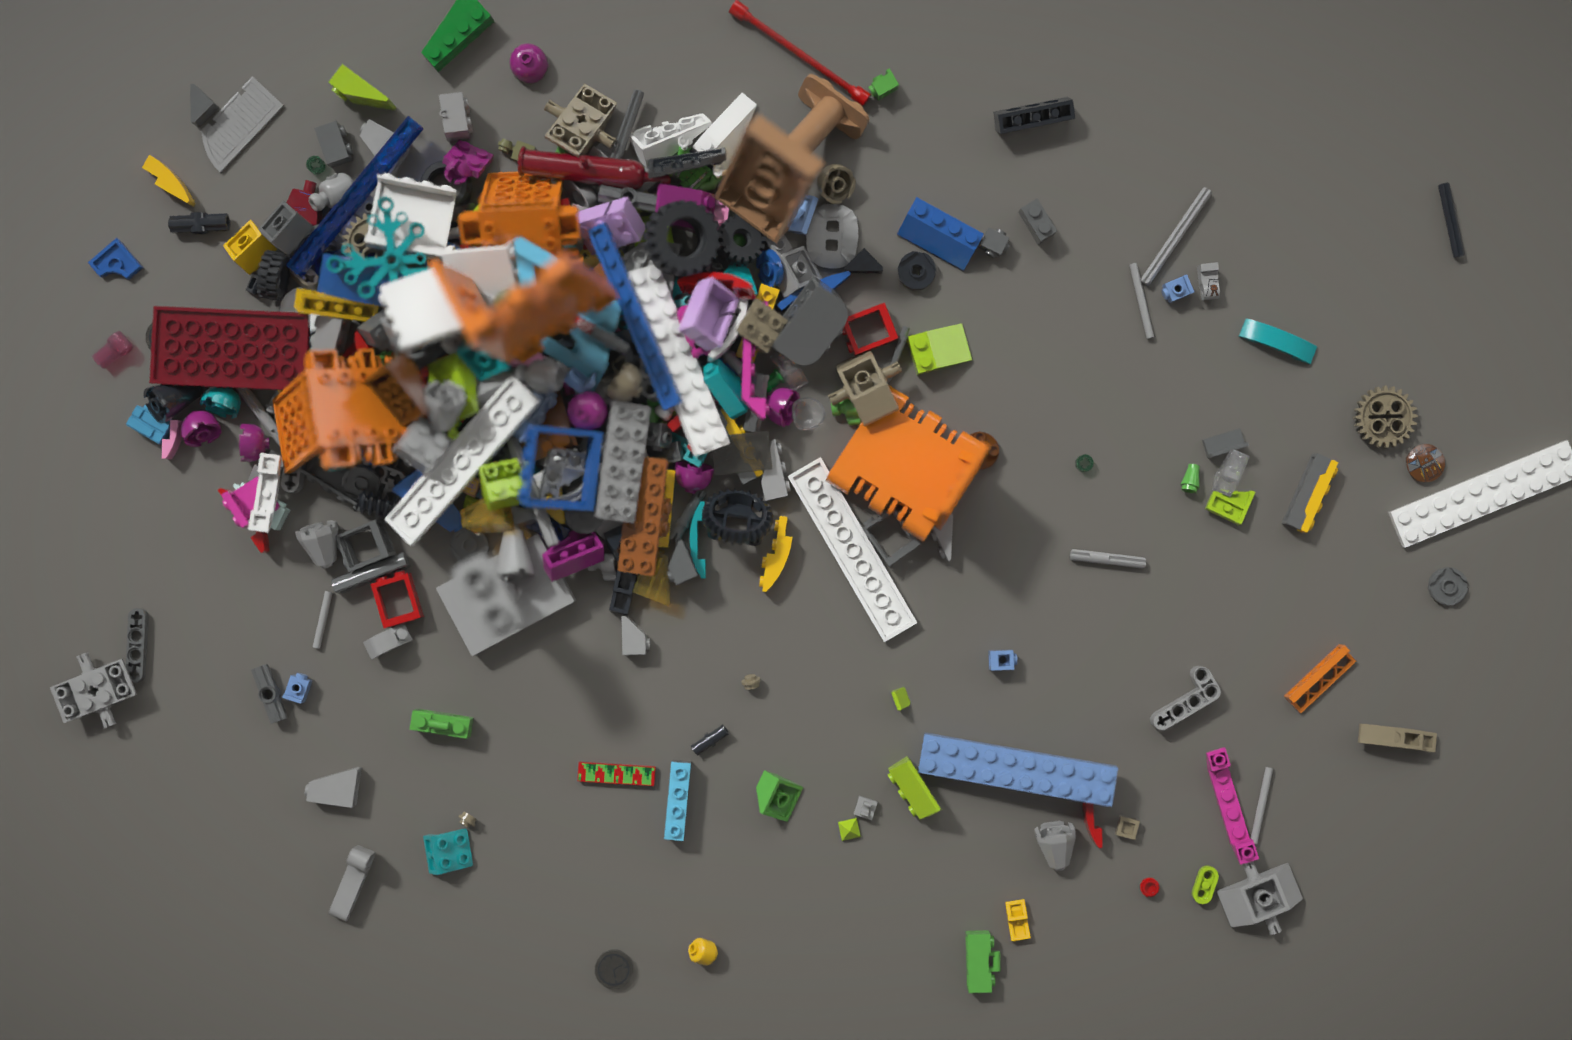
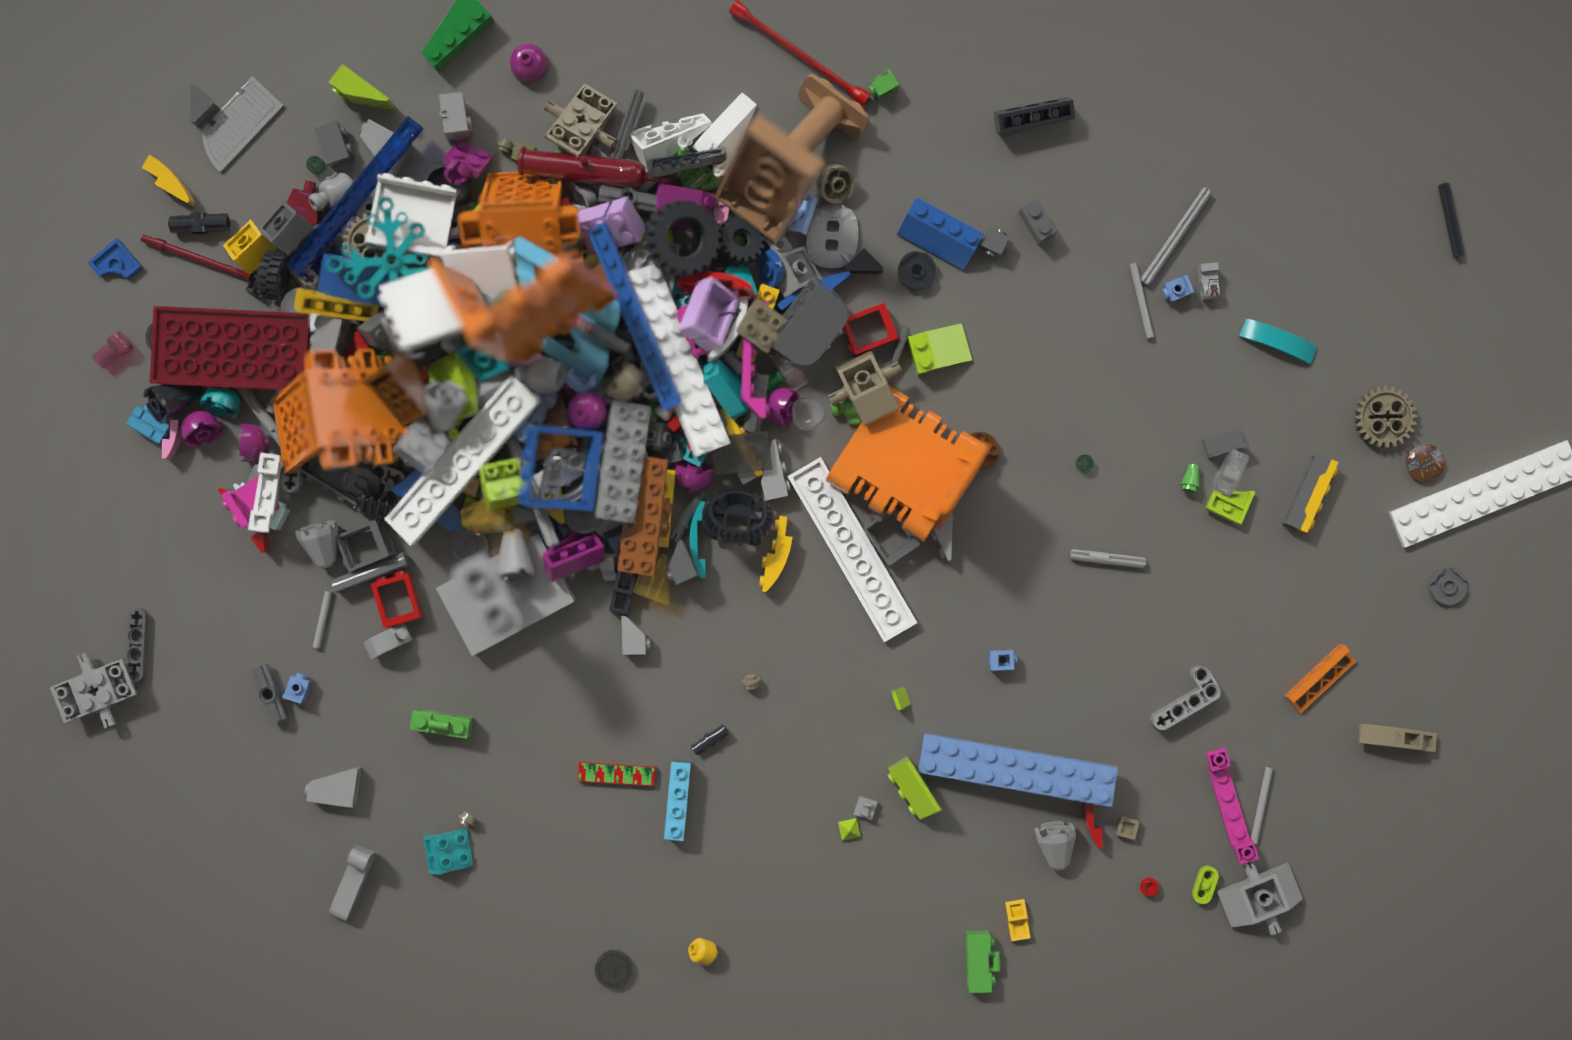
bright green slope [756,770,804,822] -> none
none -> dark red bar [141,234,252,281]

